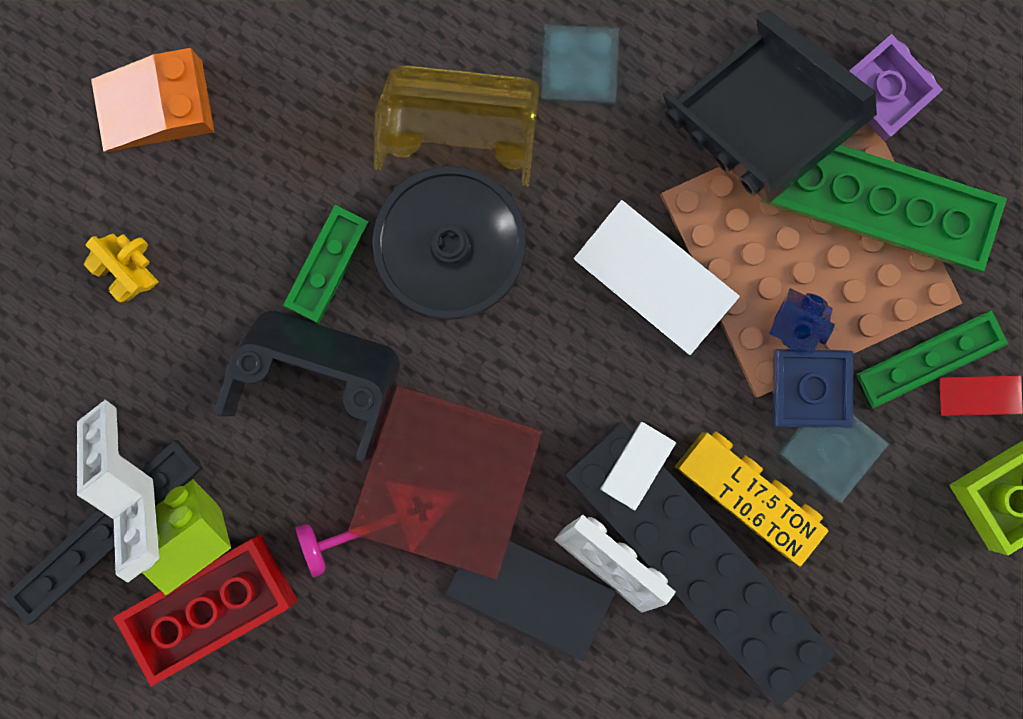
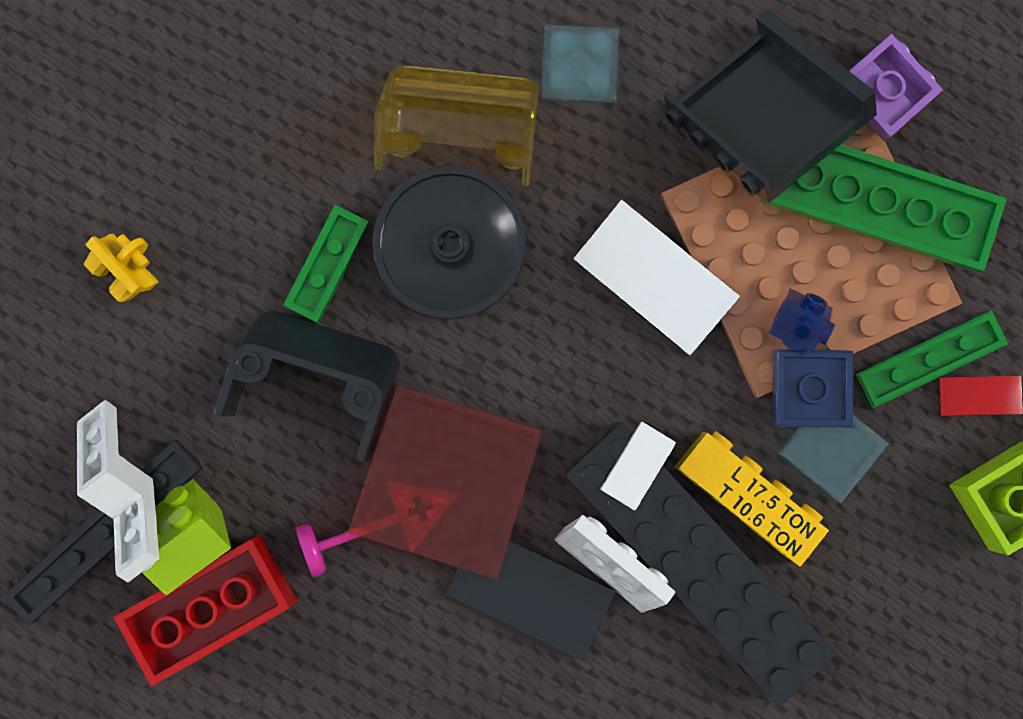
slope [91,48,214,152] -> none

